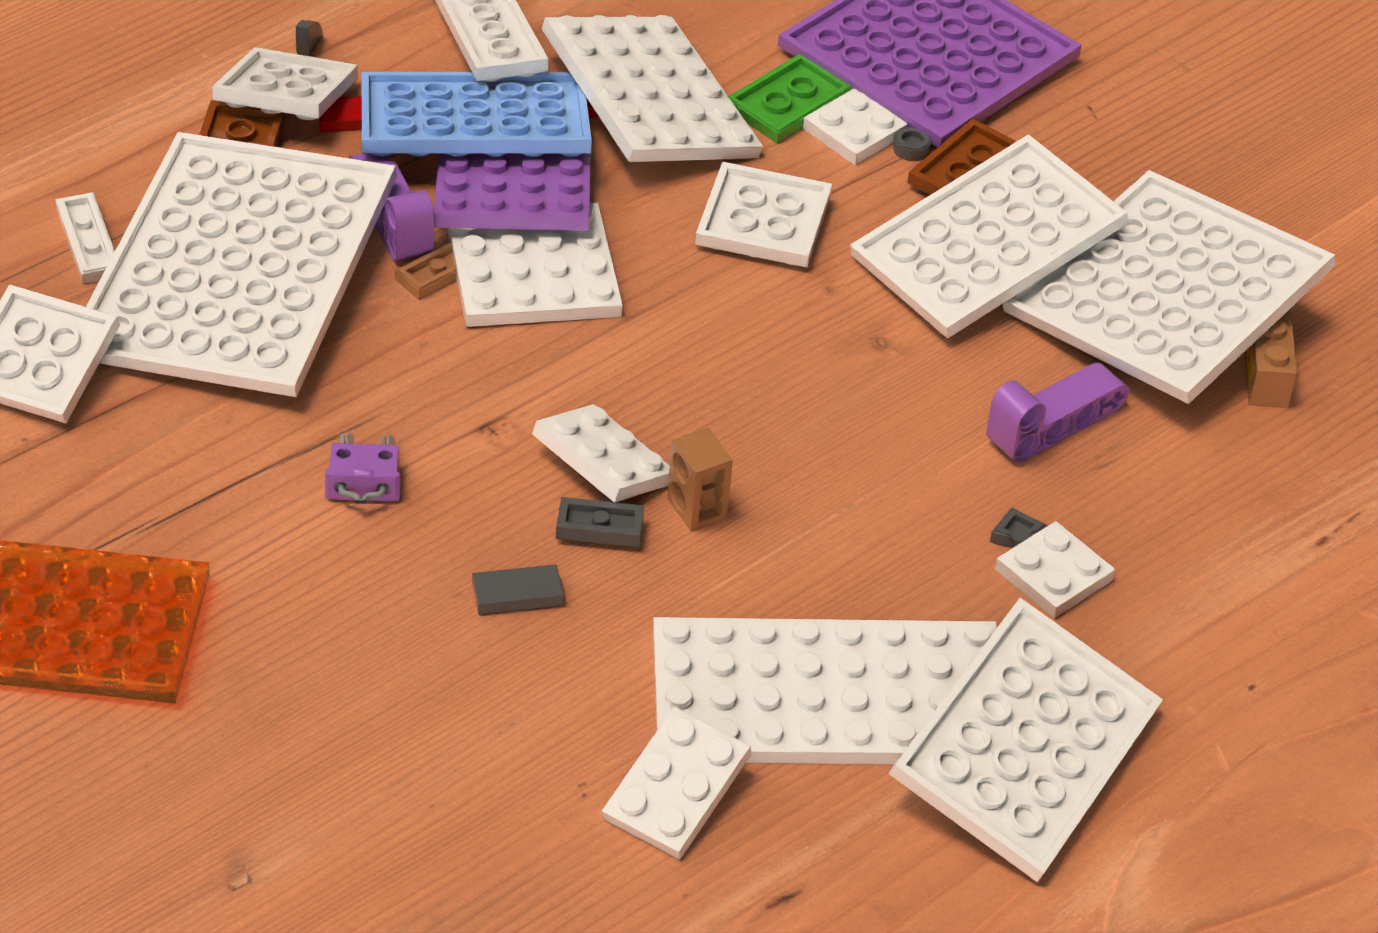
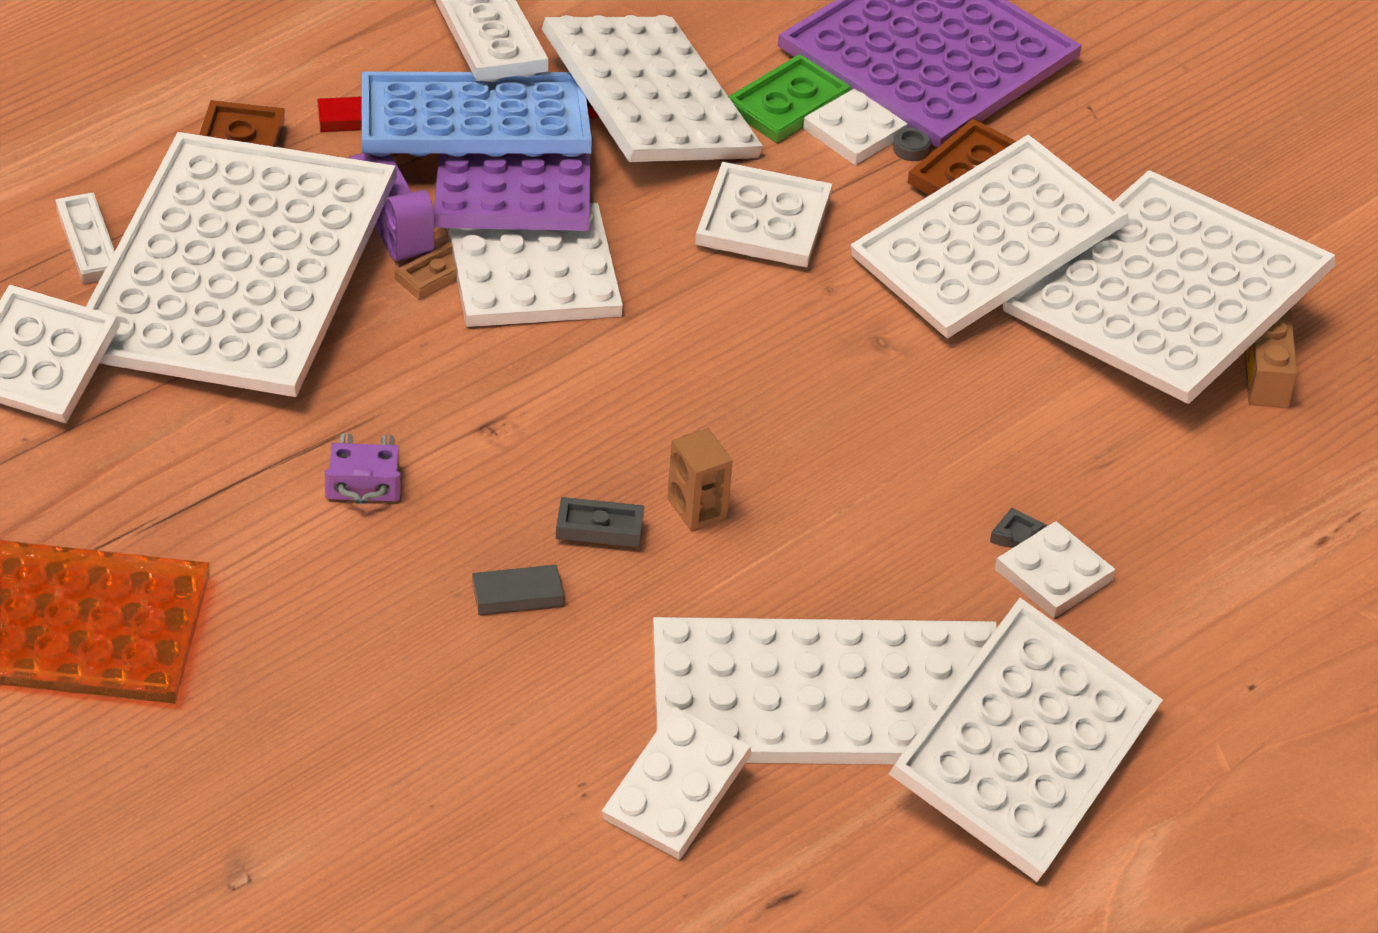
white plate [212,47,358,120] -> none
dark grey tile [296,20,323,57] -> none
white plate [532,404,670,503] -> none
medium lavender beam [986,362,1130,462] -> none

